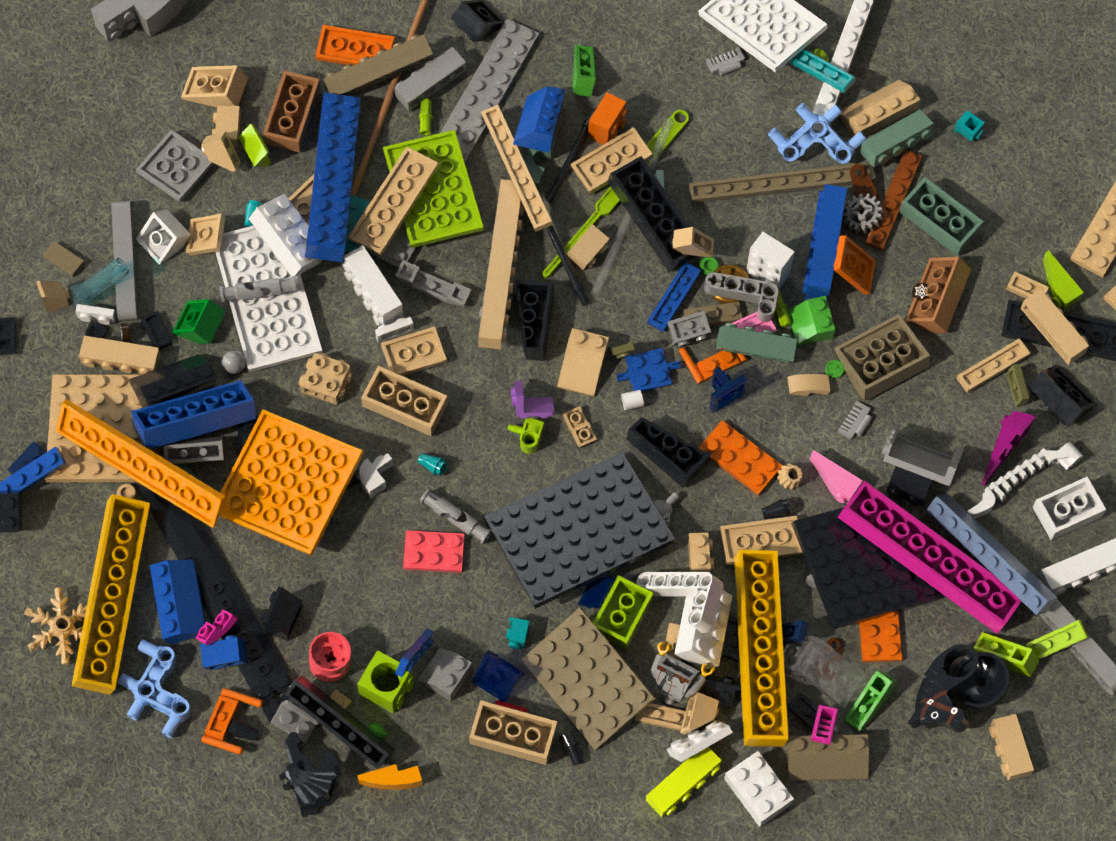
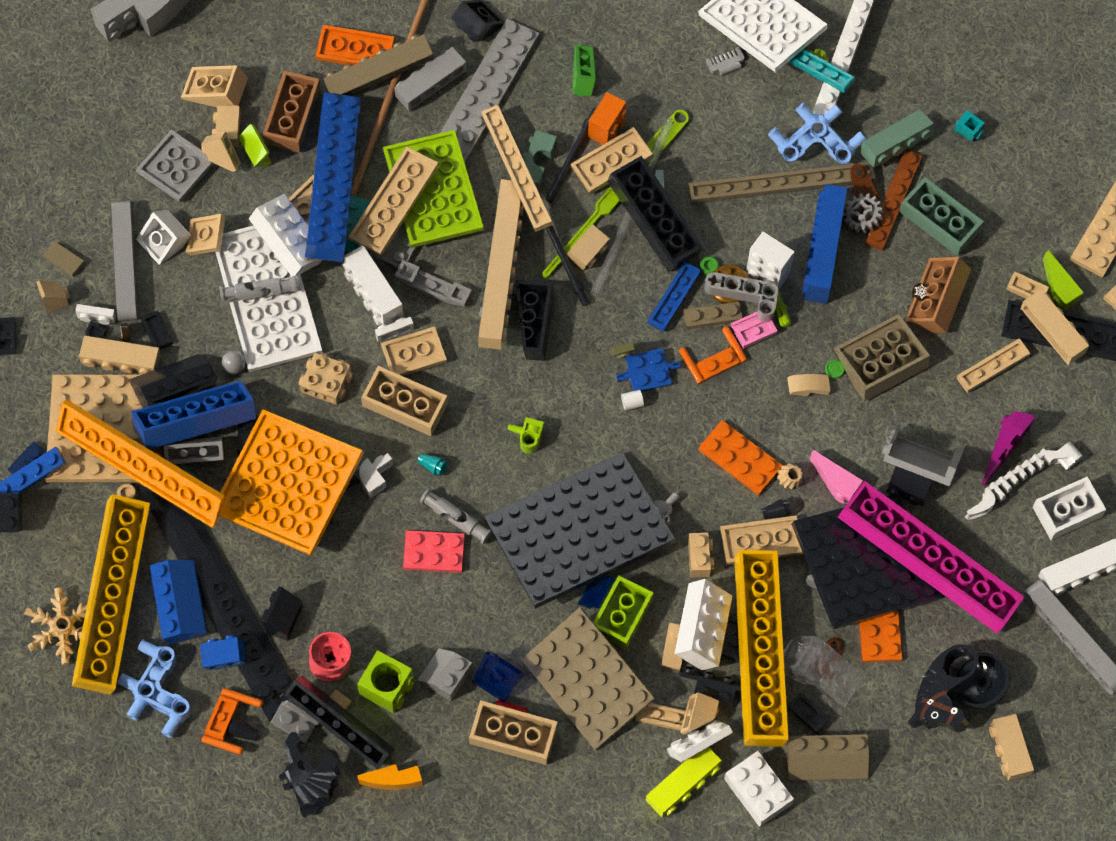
clear light blue piece [68,258,129,307] -> none
green slope [172,299,225,344] -> none
dark pink slope [195,609,238,646] -> none
teal cone [244,200,263,227] -> none
bright green piece [369,722,387,738] -> none
blue plate [395,628,434,677] -> none
lime axle [418,98,433,135] -> none
teal brick [506,617,529,650] -> none
medium lavender bracket [511,380,555,419] -> none
blue slope [513,86,565,153] -> none
tan slope [557,328,609,397] -> none
black piece [559,731,584,766] -> none
tan slope [562,406,597,447] -> none
black wedge [626,417,711,488] -> none
white beam [636,572,724,633] -> none
light grey torso [651,642,715,705] -> none
light grey bracket [667,311,711,347] -> none
tan slope [673,227,714,258] -> none
clear blue bracket [709,367,748,413] -> none
sand green brick [716,323,797,363] -> none
dark blue plate [782,620,809,645] -> none
bright green slope [787,296,835,346] -> none
dark pink slope [811,705,839,745] -> none
orange plate [834,235,876,294] -> none
light grey piece [838,401,872,440] -> none
tan slope [839,80,921,137] -> none
bright green slope [844,670,899,731] -> none
sand blue brick [926,494,1058,615] -> none
lime slope [973,632,1039,677] -> none
olive plate [1006,364,1030,407] -> none
lime tile [1026,619,1089,660] -> none
black slope [1028,365,1097,427] -> none

